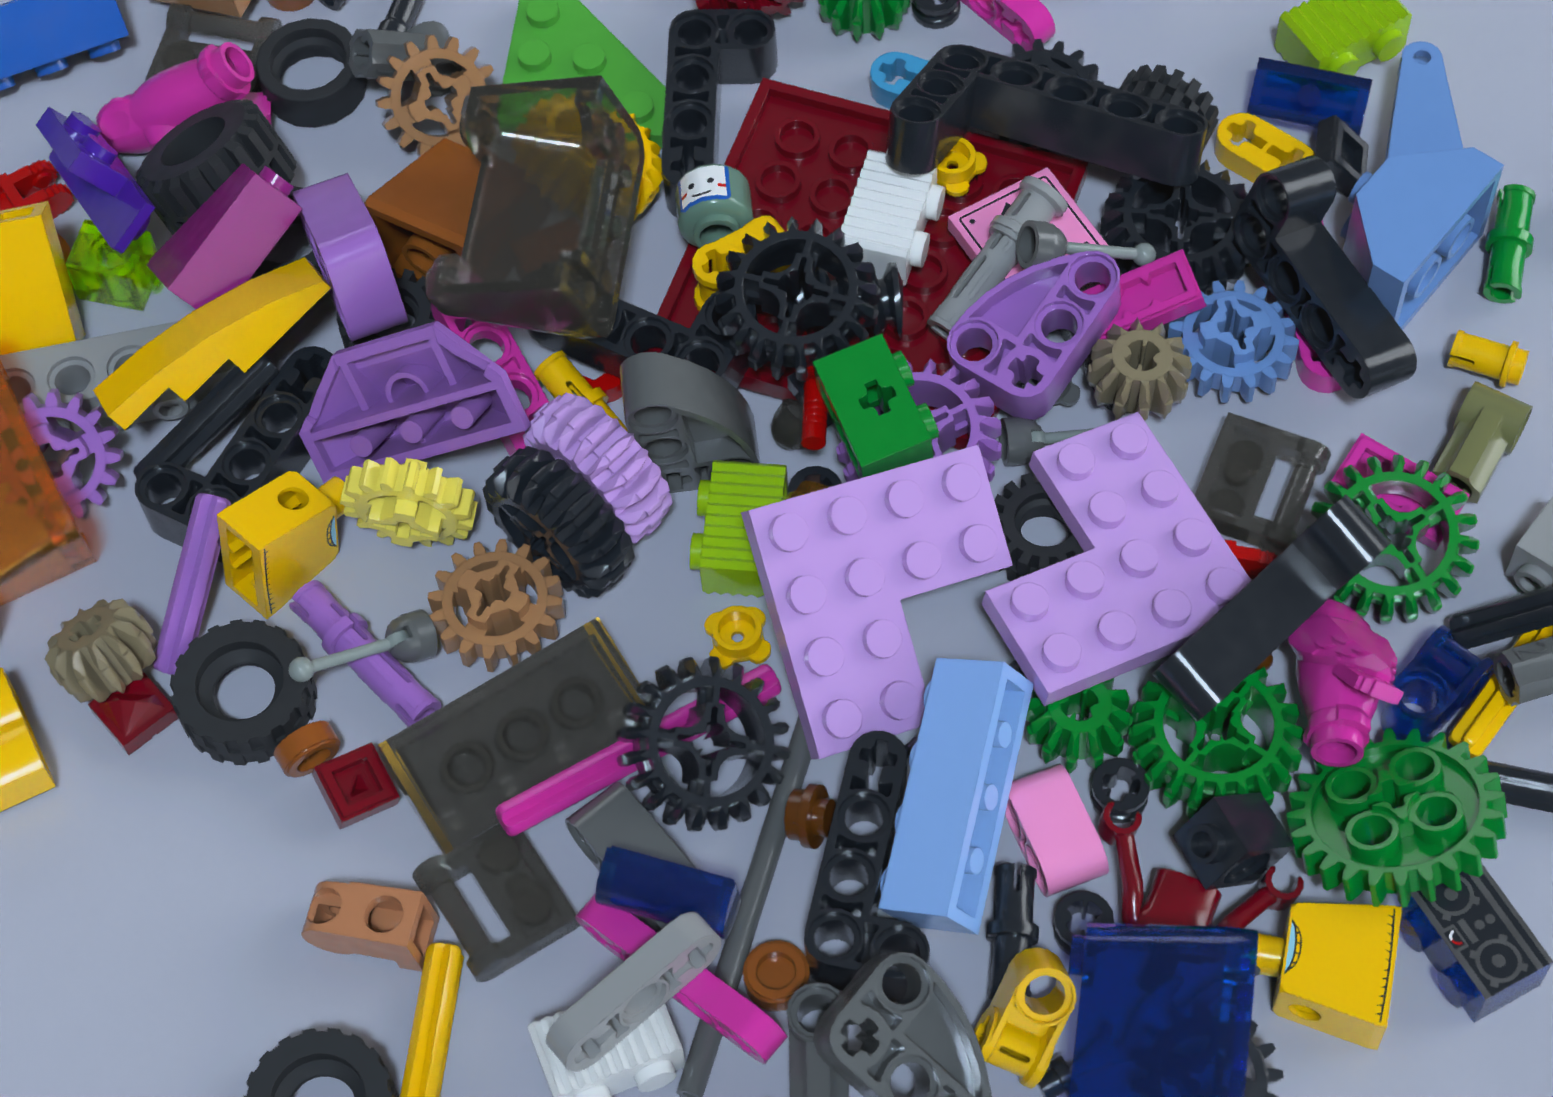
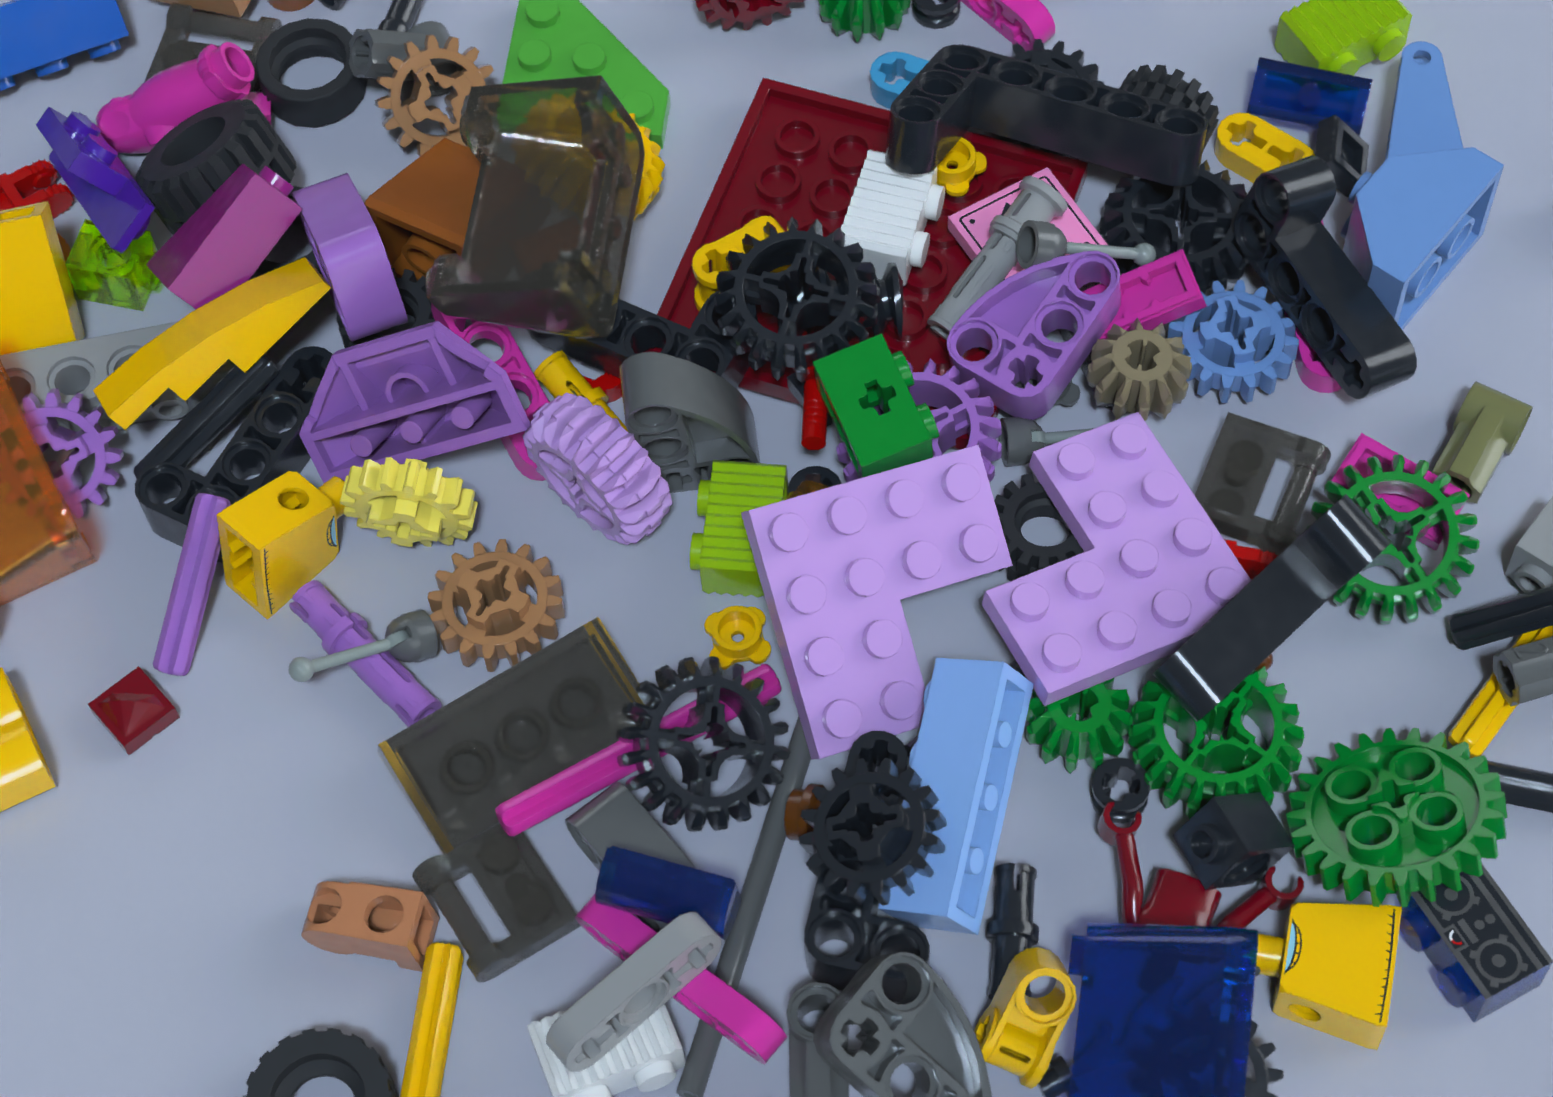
dark tan gear [44,598,158,703] -> none
black tyre [170,619,318,766] -> none
dark orange tile [273,721,341,778] -> none
dark red tile [312,742,400,830] -> none
black gear [482,446,635,599] -> none
black beam [661,9,778,217] -> none
sand green head [675,164,754,248] -> none
dark orange tile [743,941,810,1012] -> none
clear smoke hinge [770,399,804,450] -> none
bright pink beam [1005,764,1109,897] -> none
black bush [1053,891,1114,959] -> none
dark pink animal [1288,599,1404,767] -> none
clear blue piece [1381,625,1493,743] -> none
yellow pin [1447,330,1529,388] -> none
green pin [1483,184,1536,304] -> none
none -> black gear [799,758,947,906]

